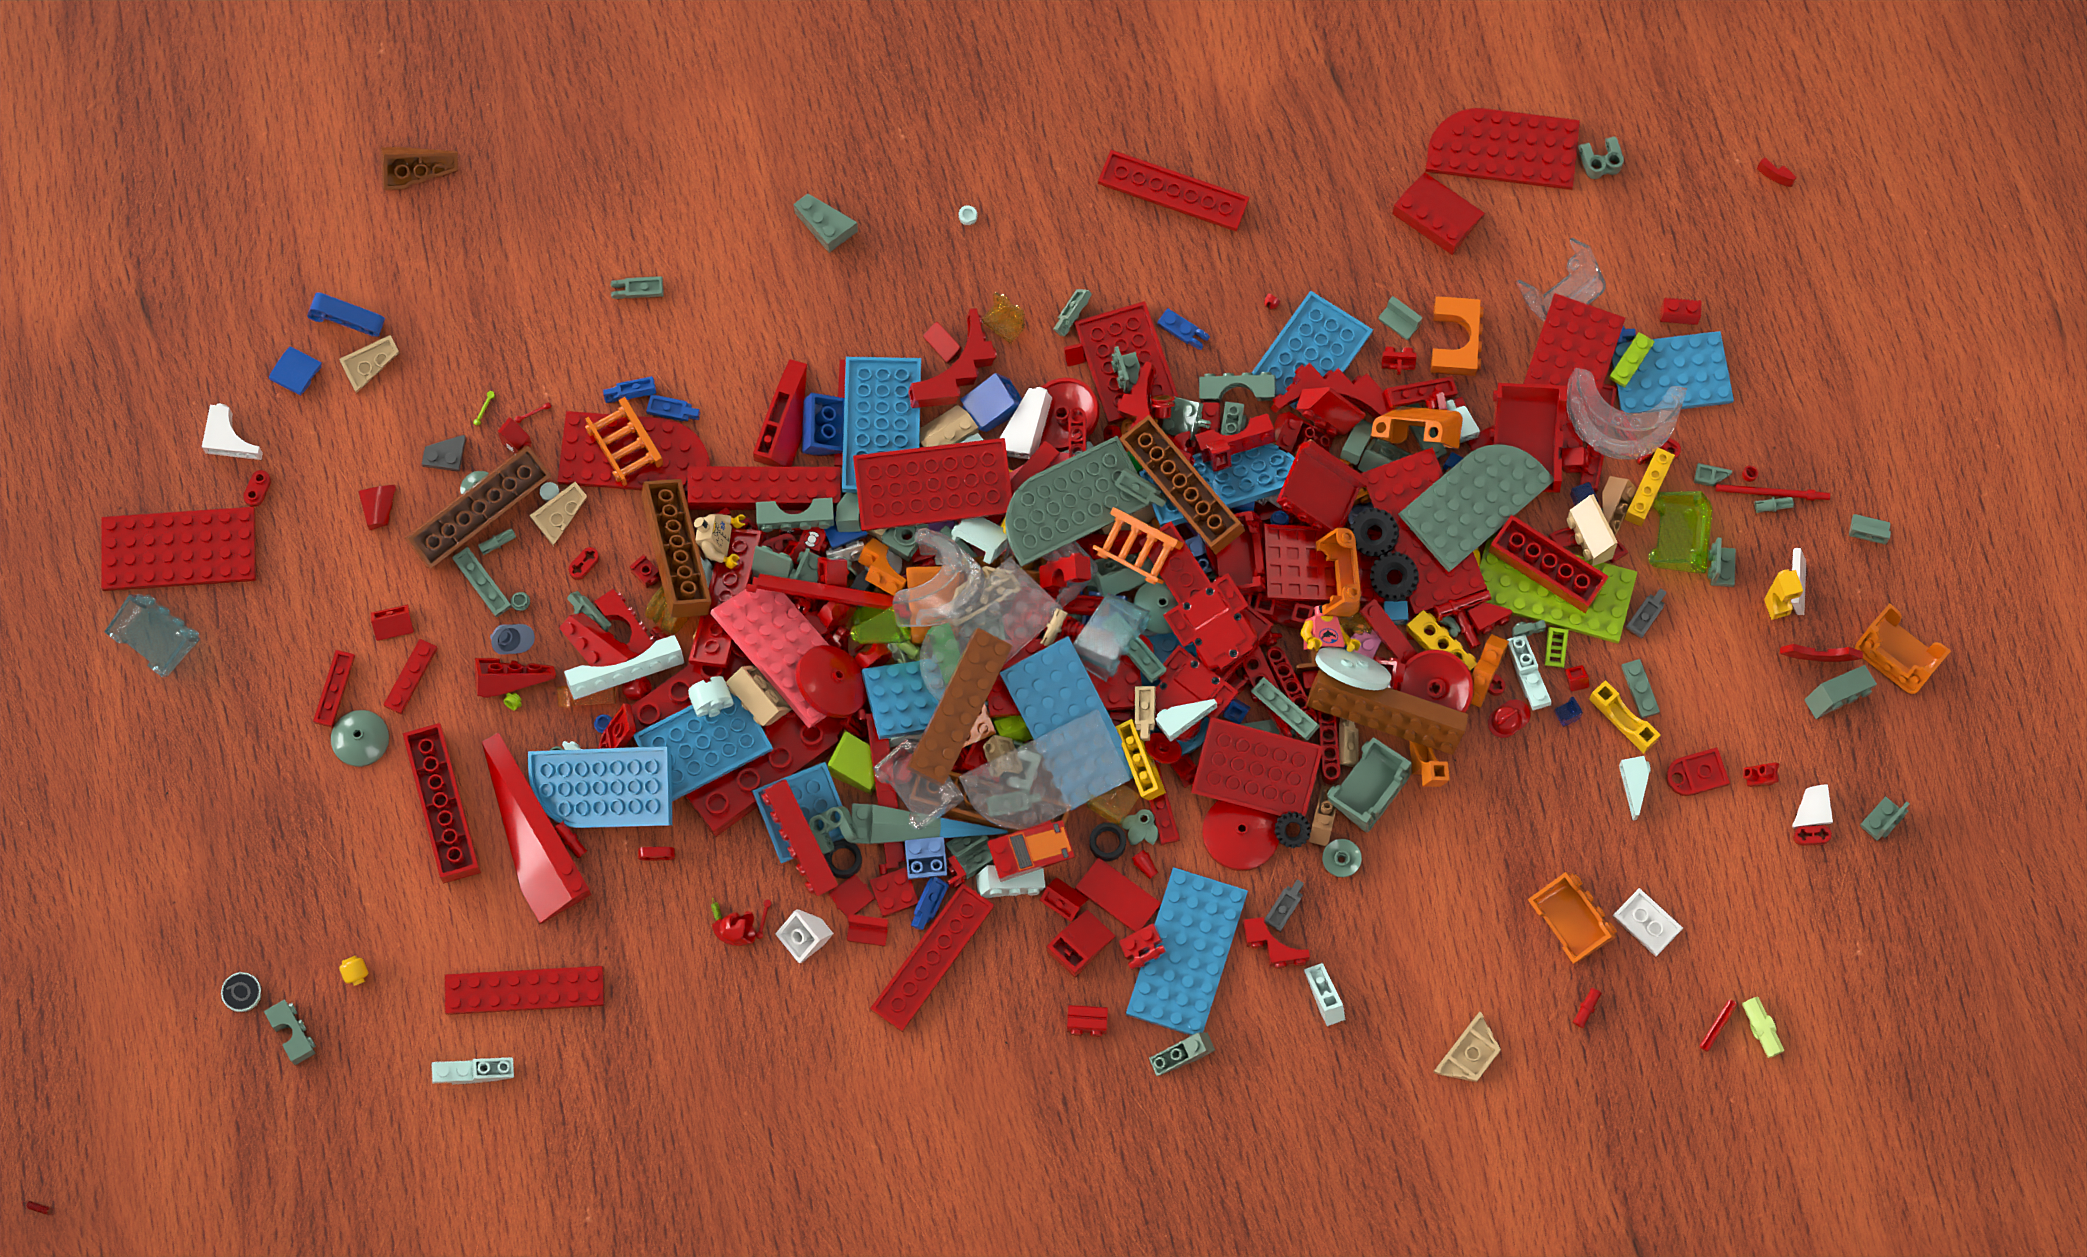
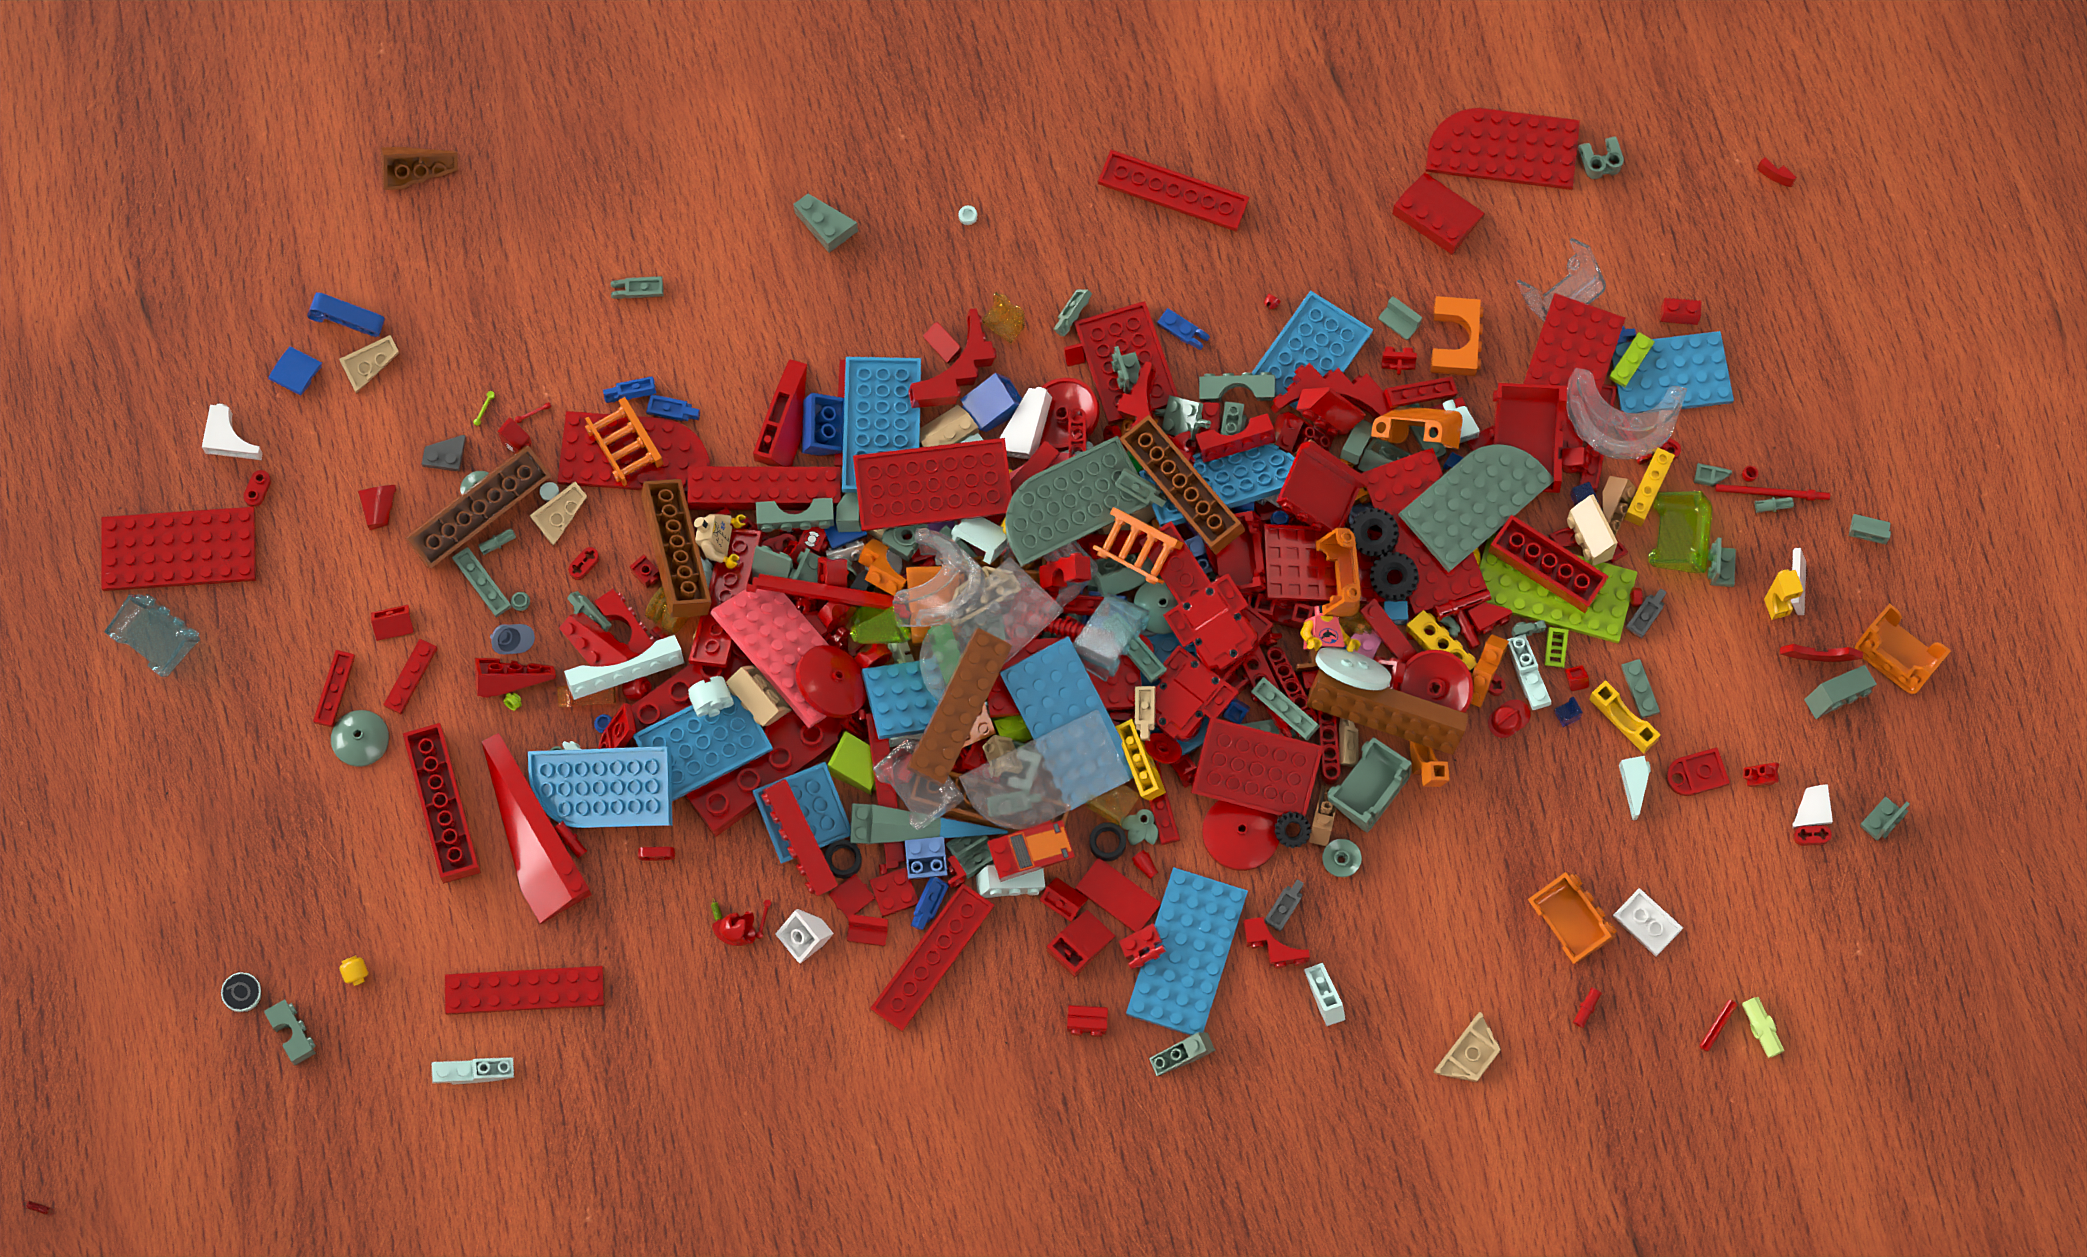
sand green piece [809,806,859,854] -> none
yellowish green axle [896,637,929,661] -> none
tan pin [1040,608,1068,647] -> none
red piece [1151,395,1175,418] -> none
light aqua slope [1156,699,1217,741] -> none
red slope [1206,439,1232,472] -> none
red tile [1425,390,1447,410] -> none
none -> red tile [1630,588,1643,607]

